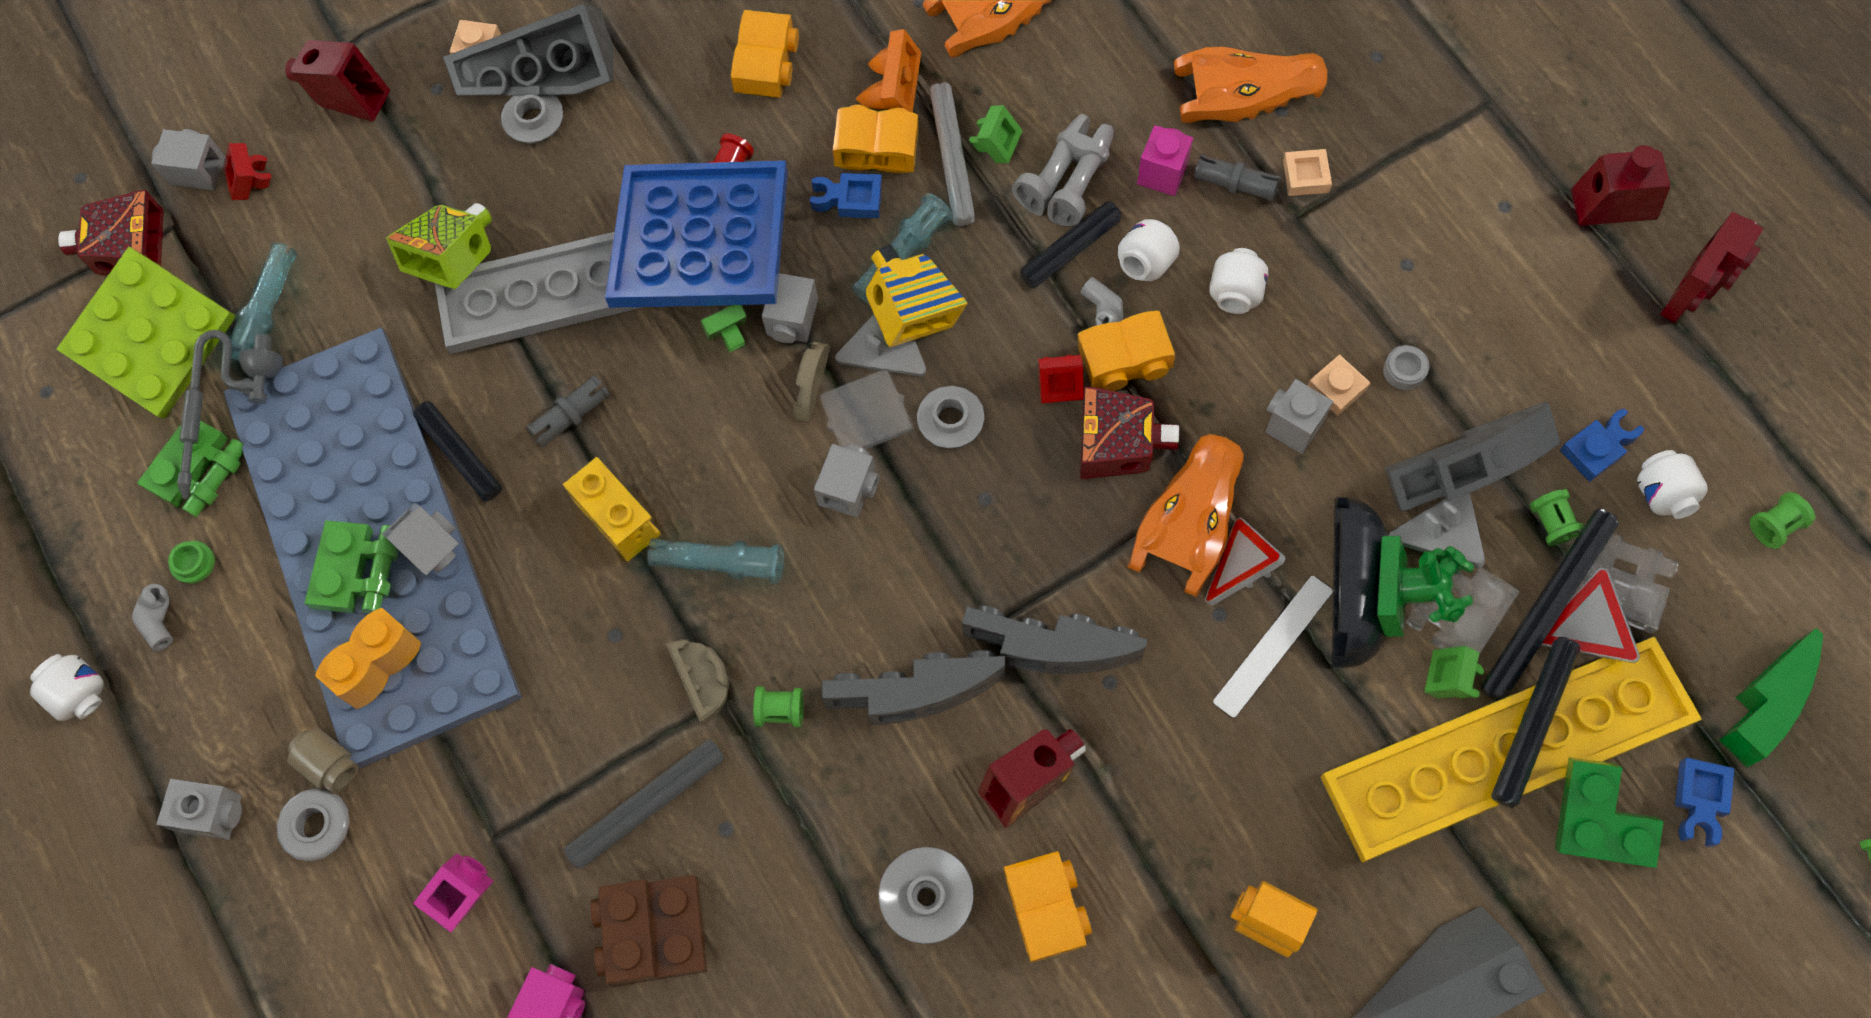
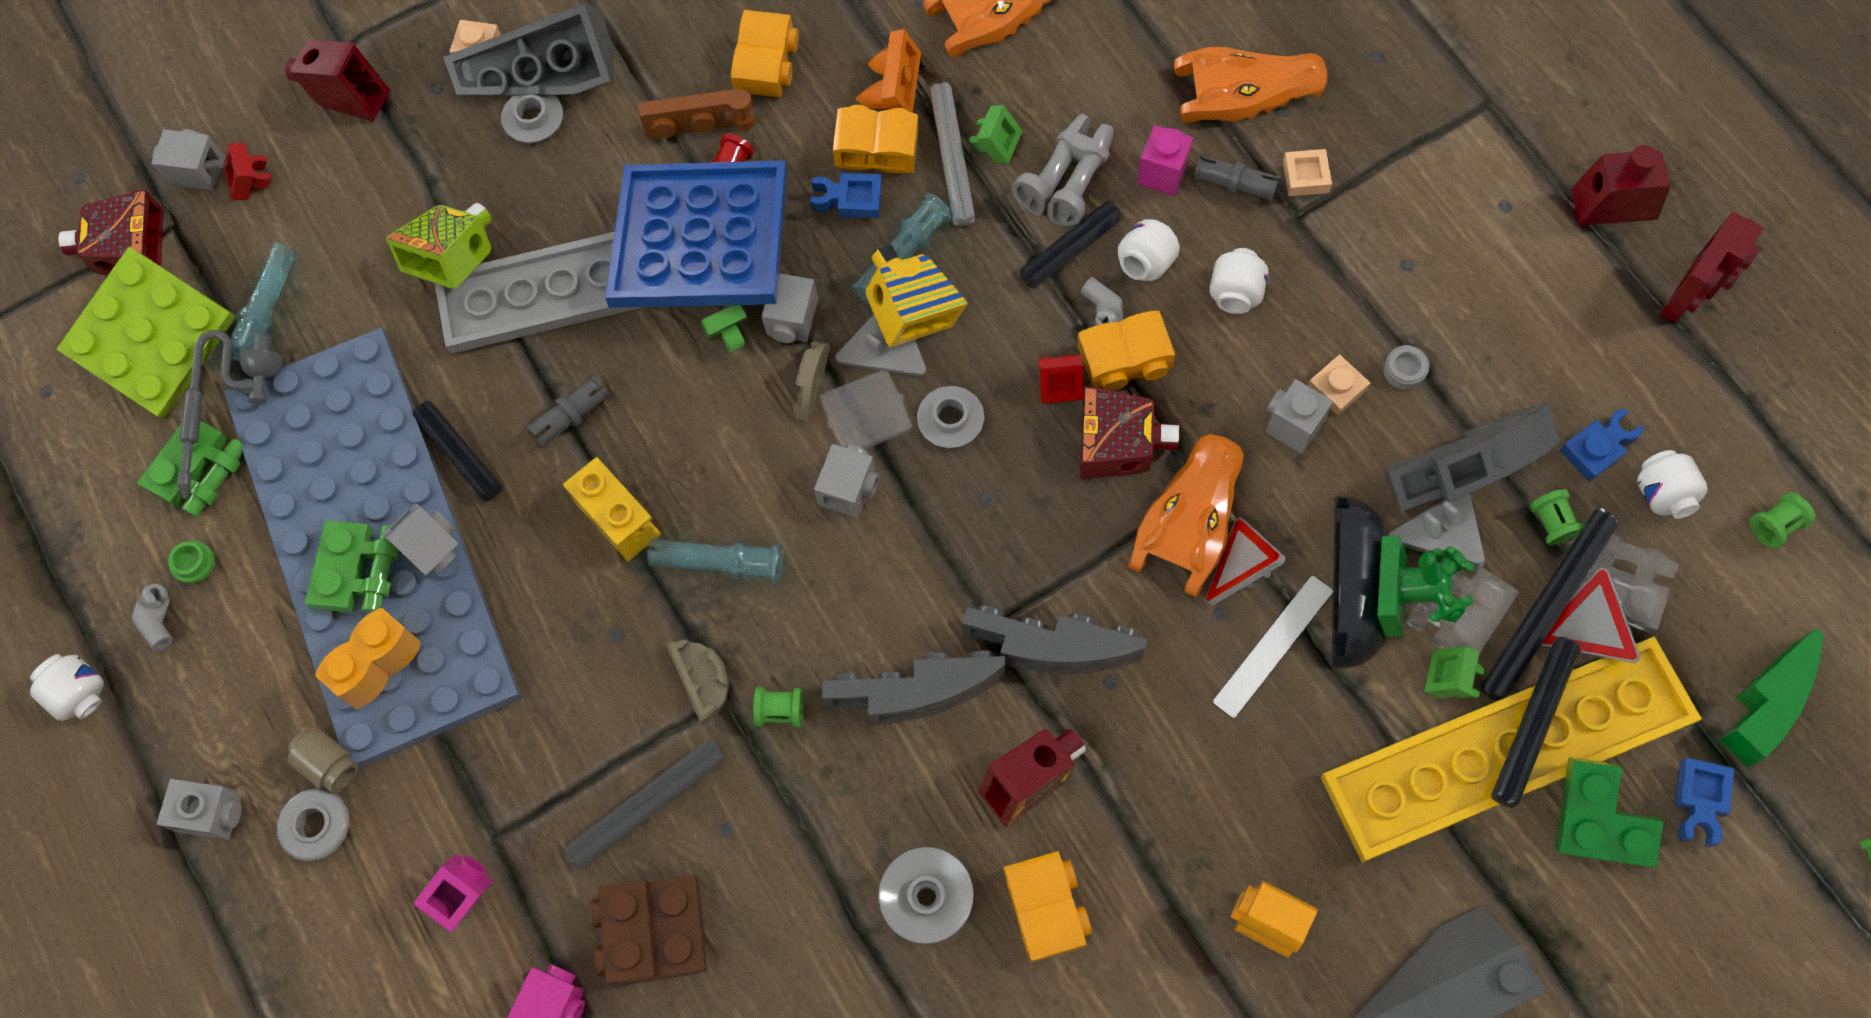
none -> dark orange plate [638,89,756,138]

